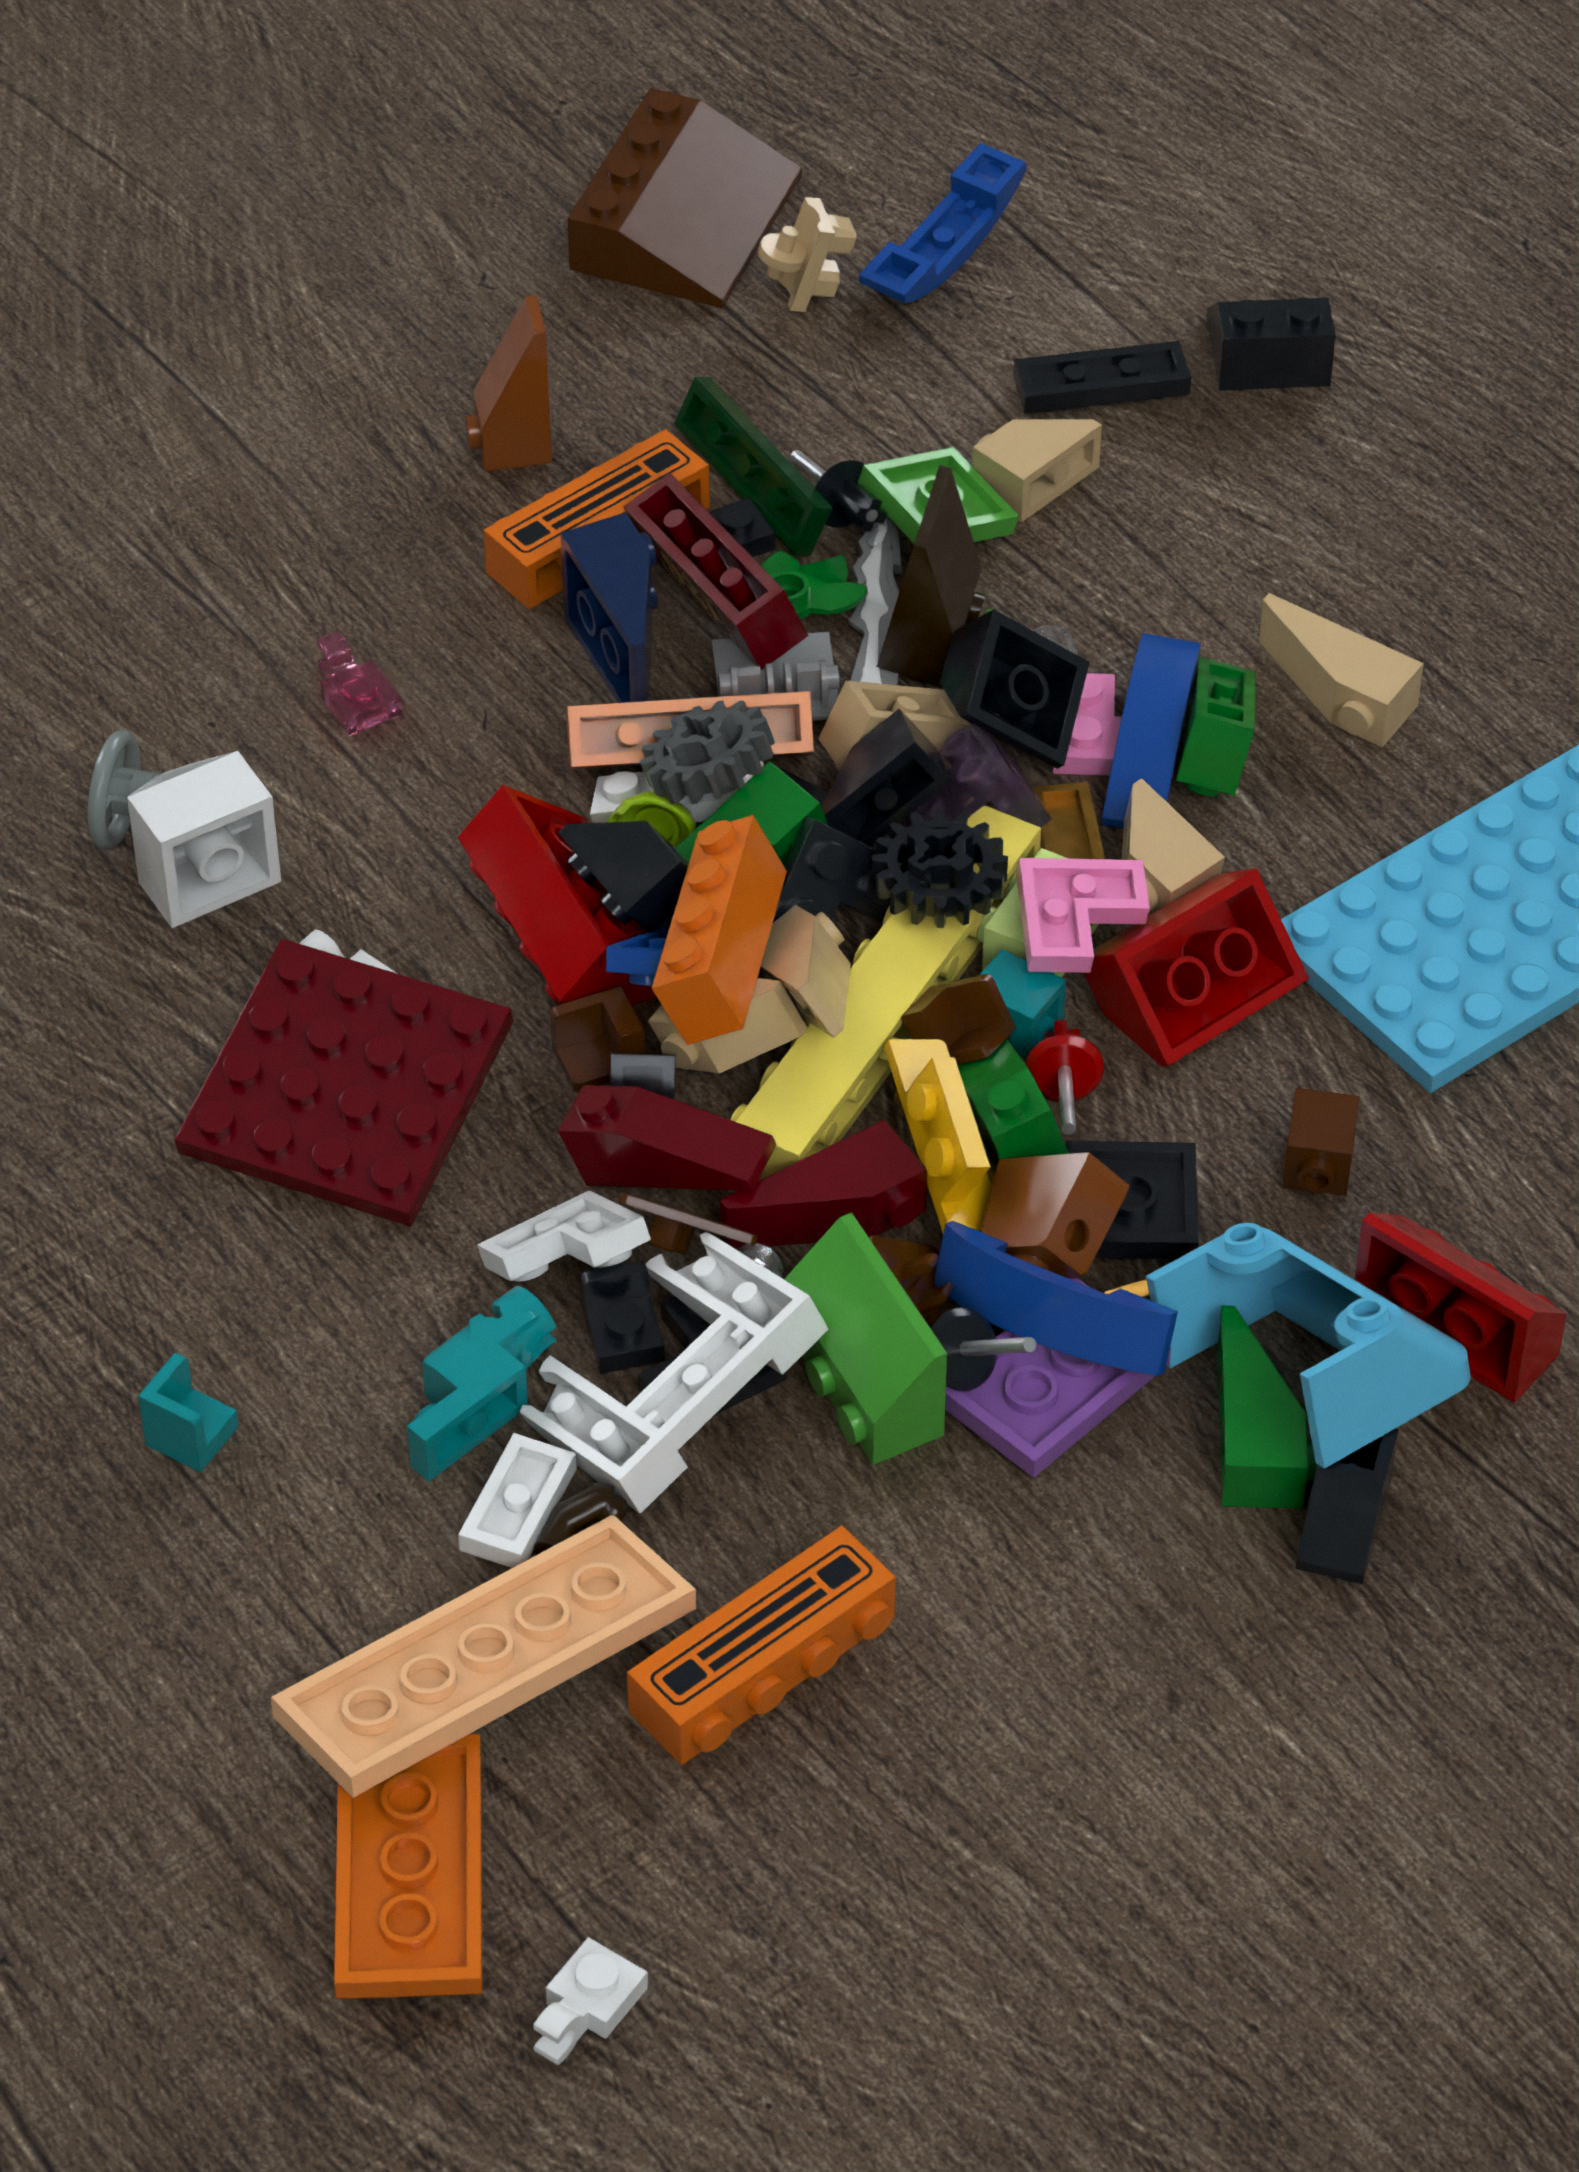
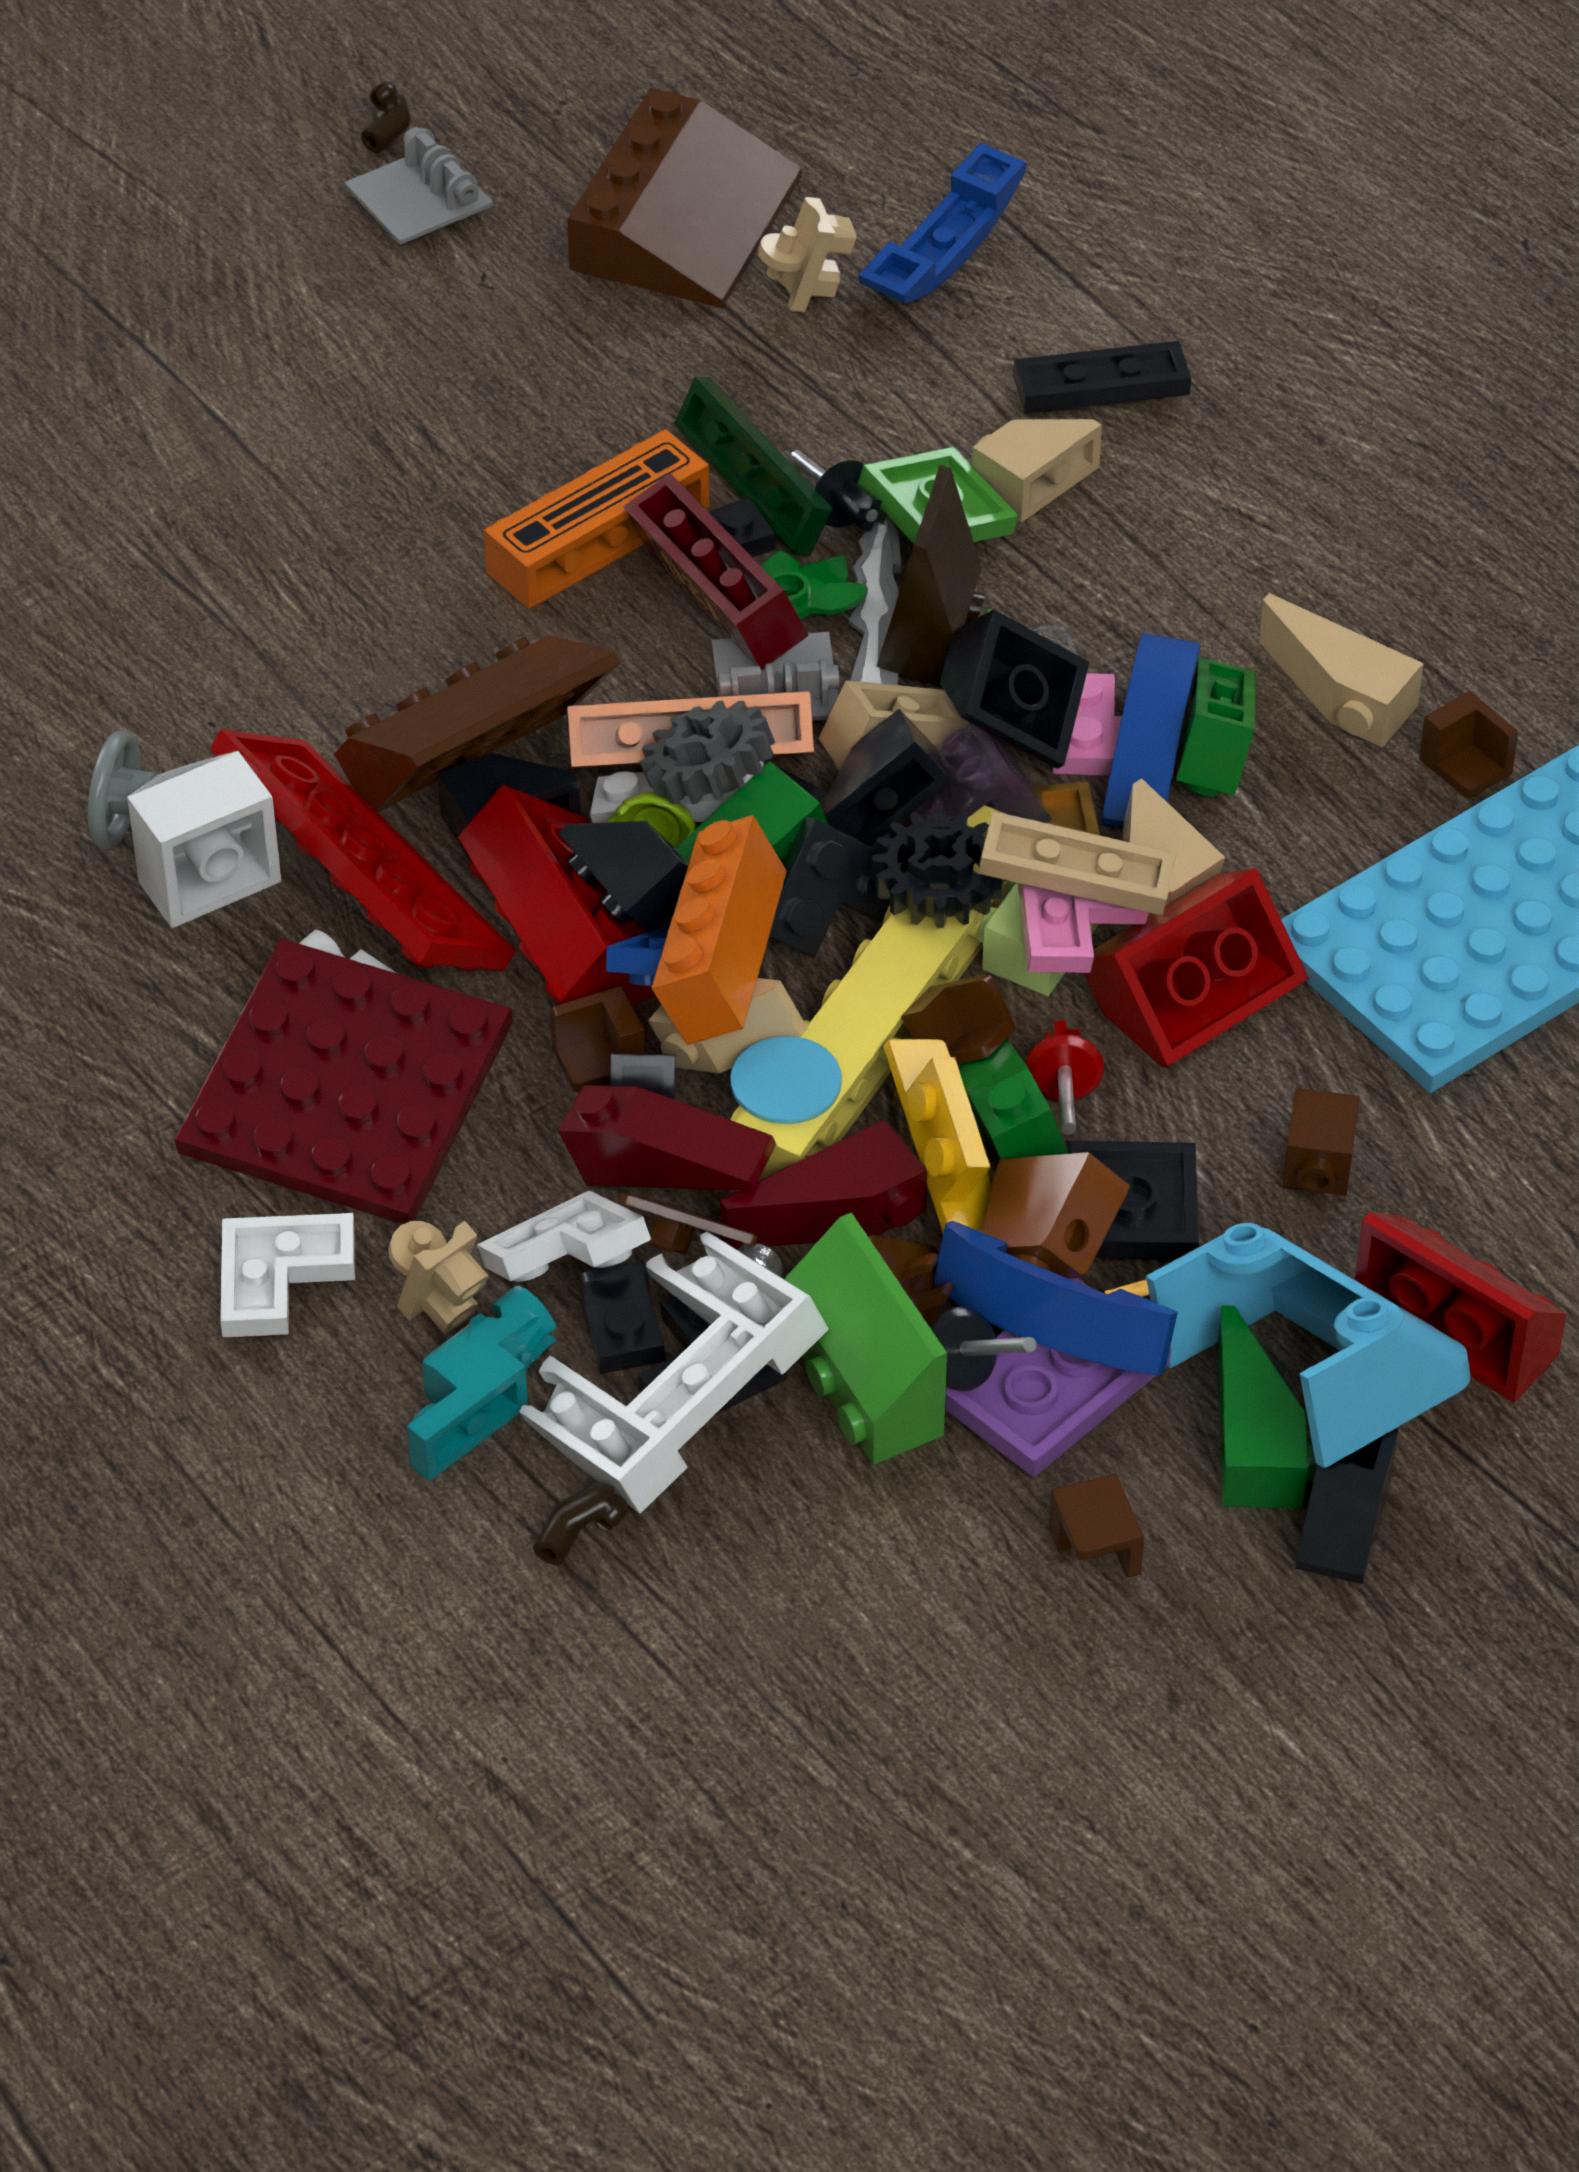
teal panel [138,1353,239,1473] -> none
light nougat plate [271,1515,696,1798] -> none
clear pink plate [316,631,402,736] -> none
orange plate [334,1733,483,1999] -> none
white plate [458,1433,577,1568] -> none
dark orange slope [465,295,552,472] -> none
white plate [534,1937,648,2065] -> none
dark blue slope [560,512,658,703] -> none
orange brick [627,1525,896,1766] -> none
tan slope [758,905,851,1038] -> none
teal panel [980,949,1066,1059] -> none
black slope [1206,297,1336,391] -> none
none -> red plate [210,729,516,972]
none -> white plate [220,1213,355,1337]
none -> reddish brown slope [334,635,621,813]
none -> light grey hinge [344,127,493,245]
none -> dark brown arm [361,82,411,153]
none -> tan hips [388,1221,489,1334]
none -> black slope [438,753,581,860]
none -> medium azure piece [731,1036,842,1124]
none -> tan plate [978,811,1177,916]
none -> reddish brown panel [1049,1473,1144,1578]
none -> reddish brown panel [1419,691,1518,798]

